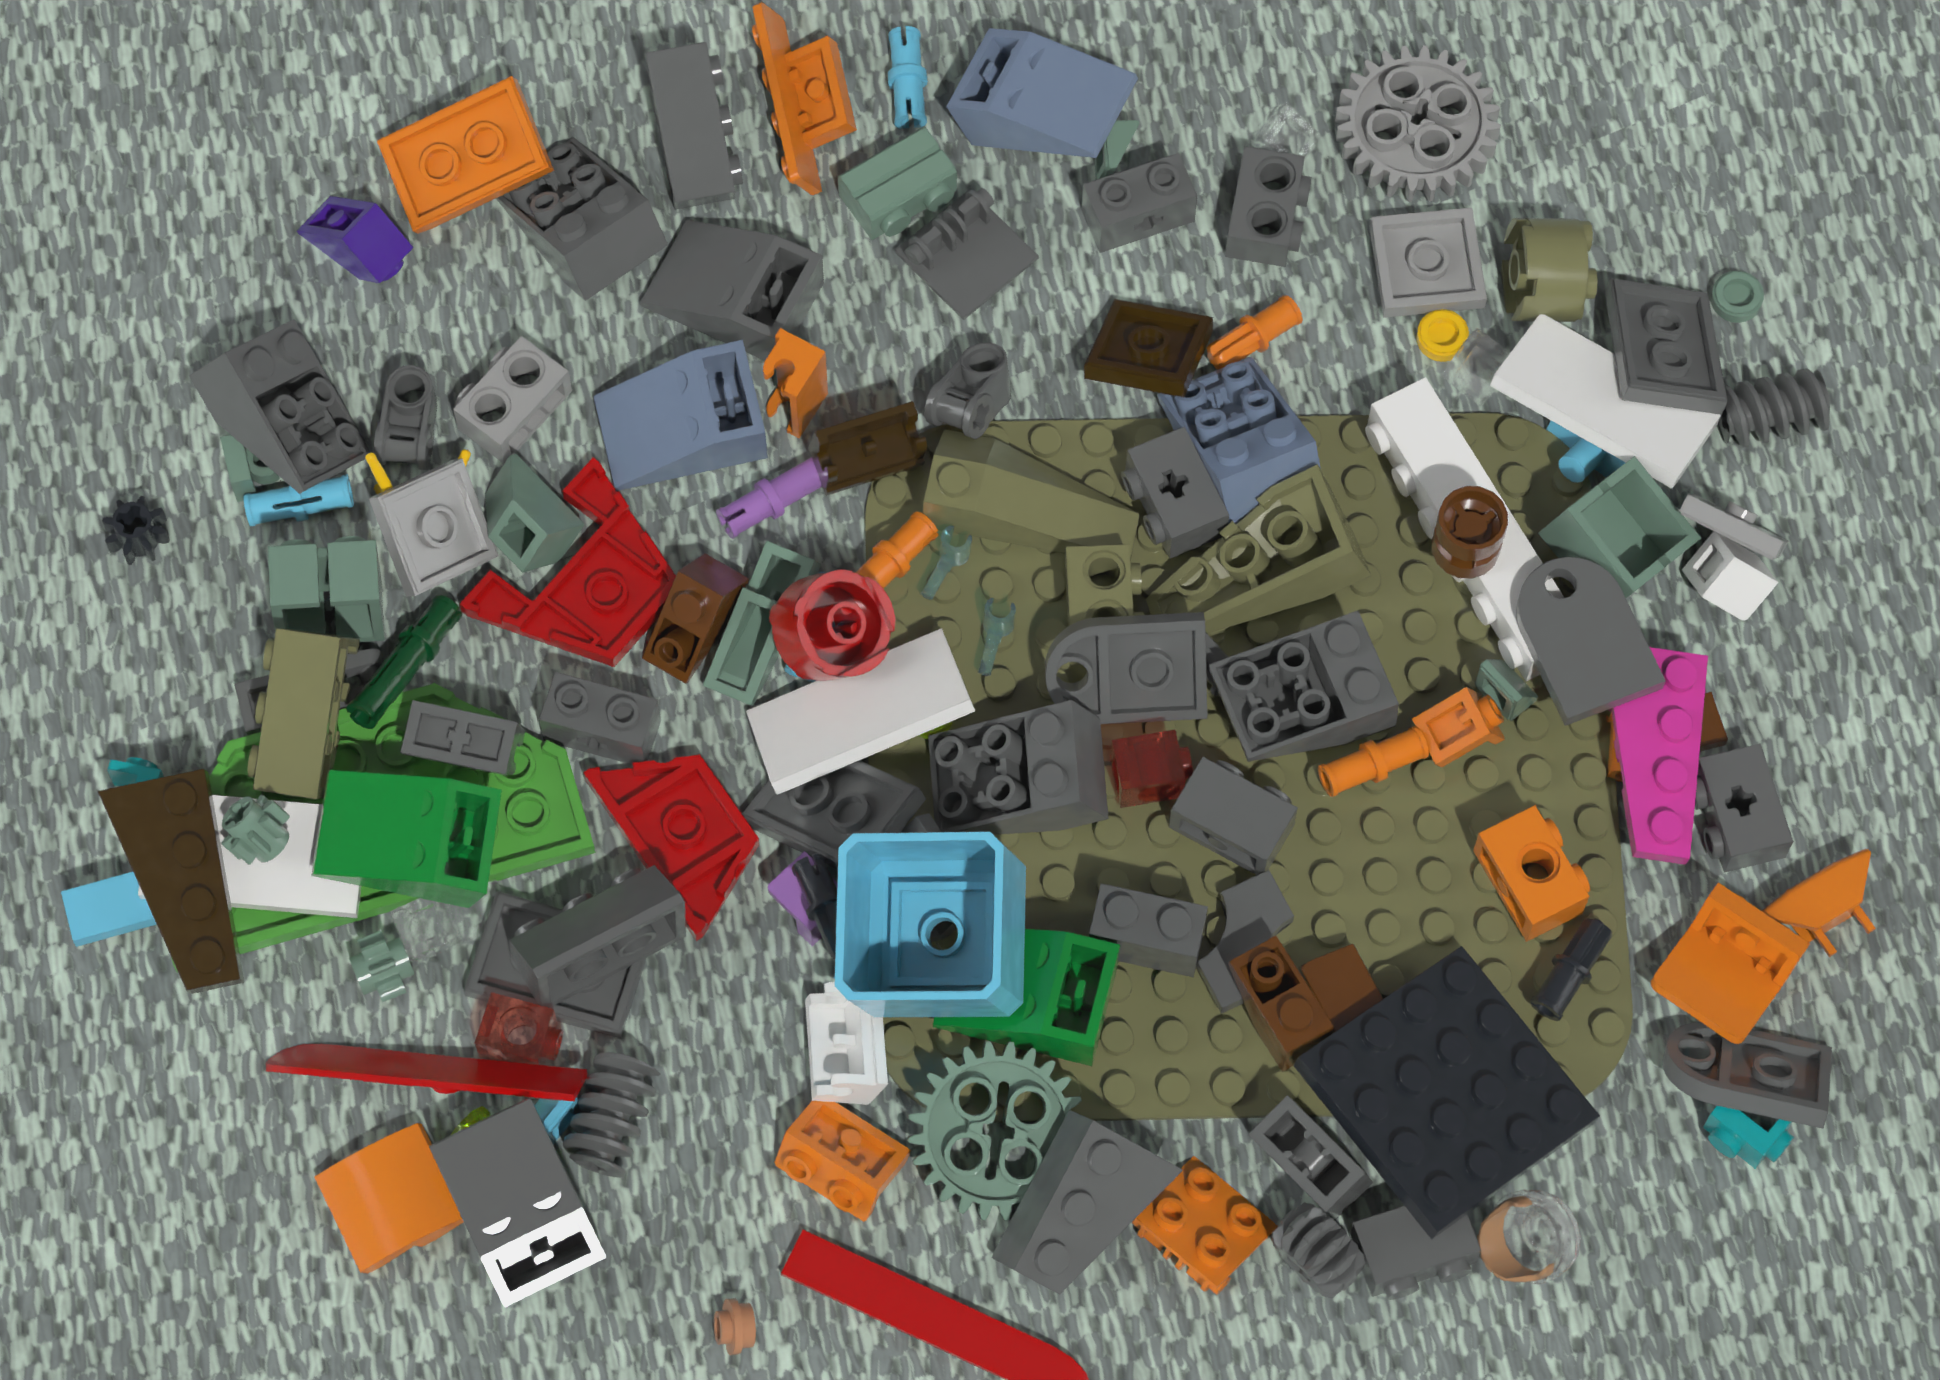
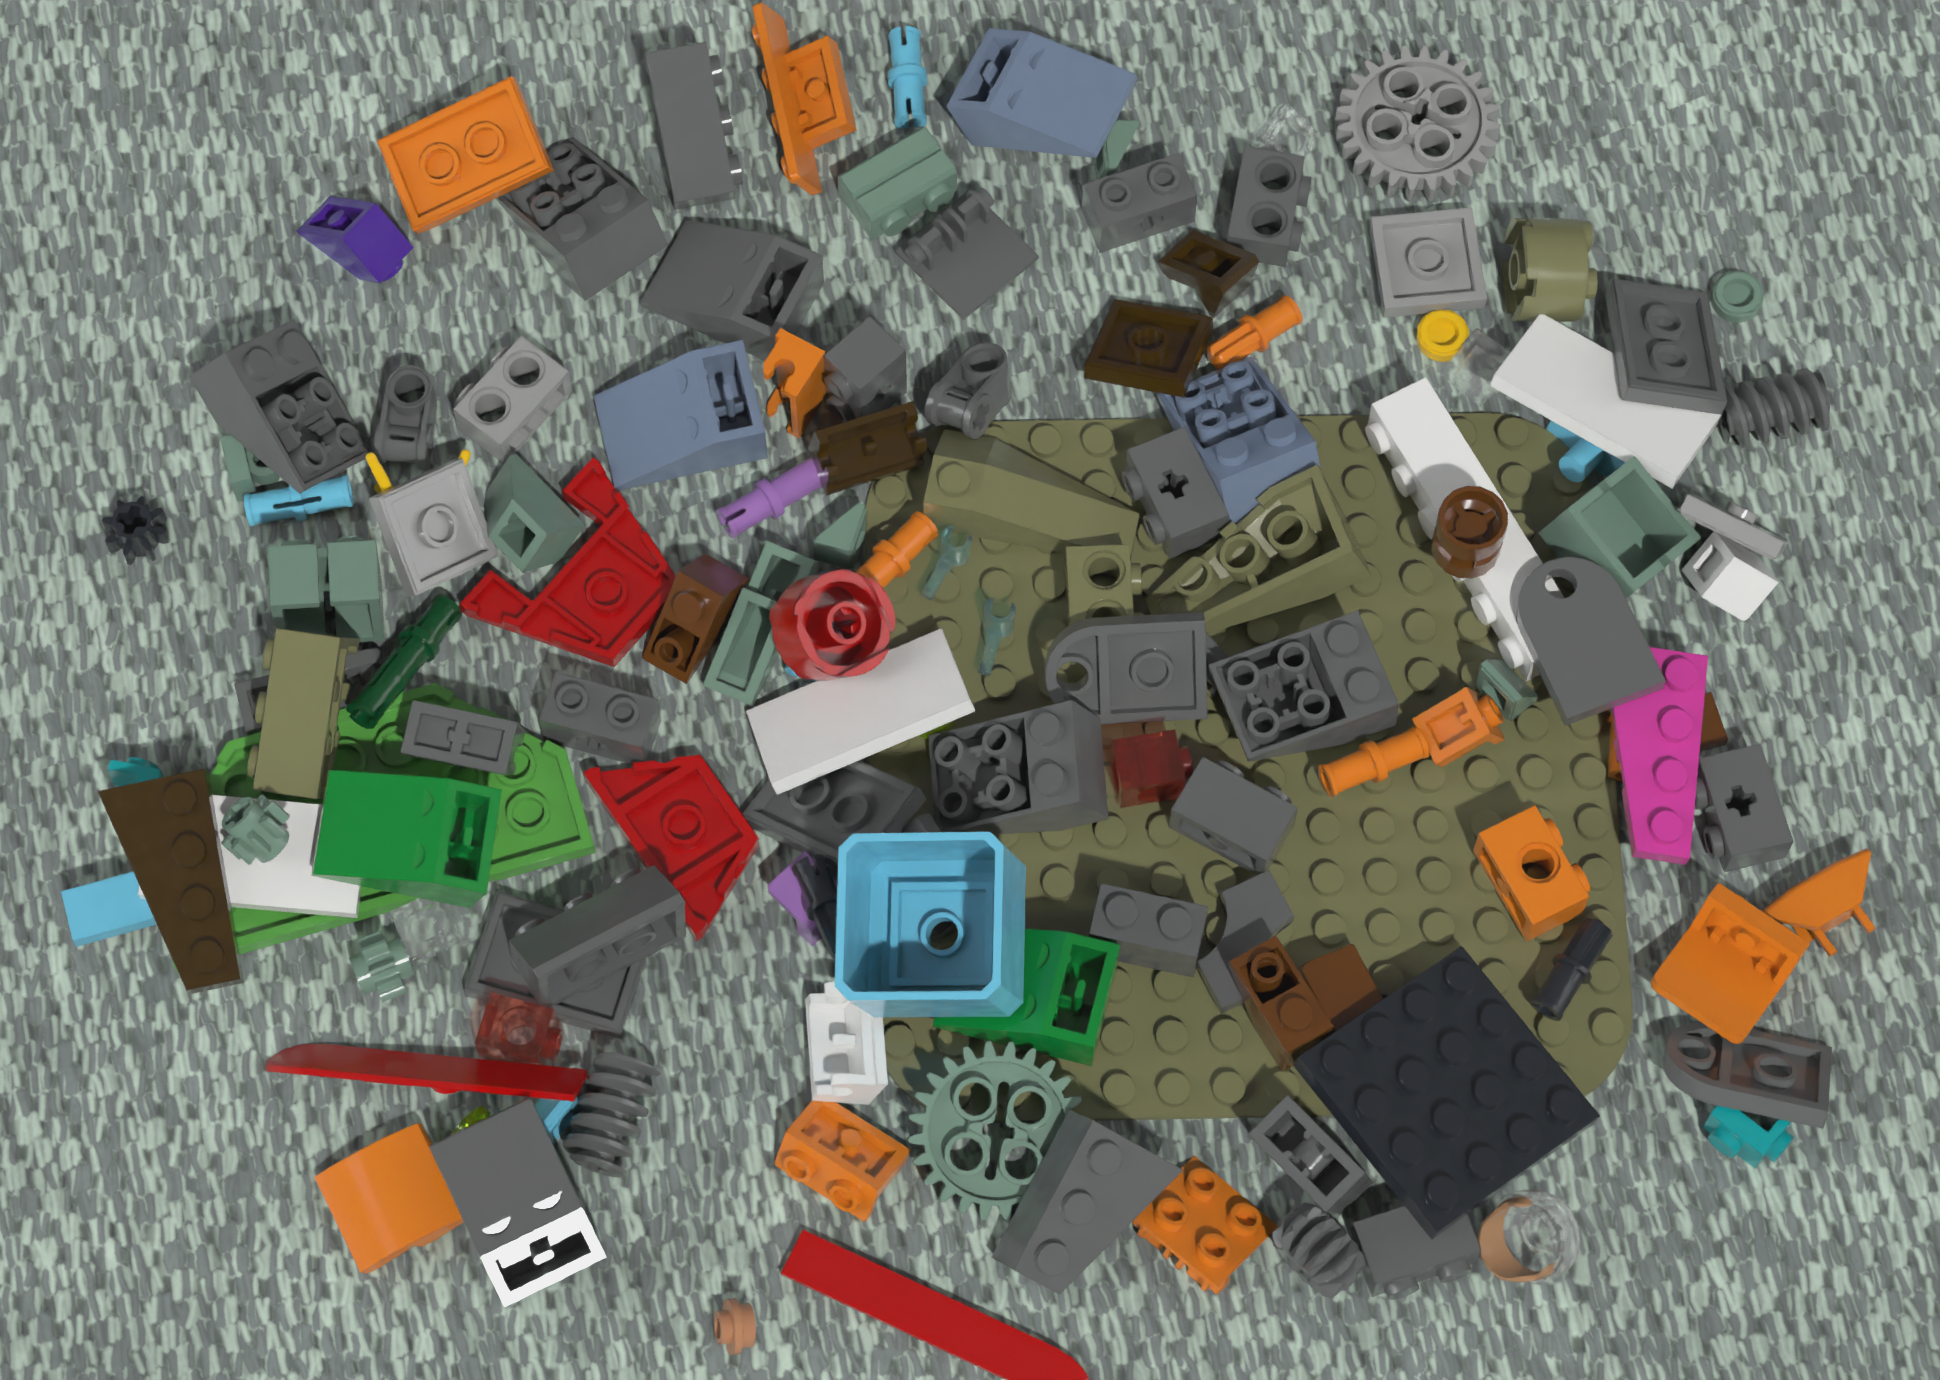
none -> sand green slope [813,503,868,570]
none -> dark grey brick [824,316,907,423]
none -> dark brown slope [1158,230,1259,318]

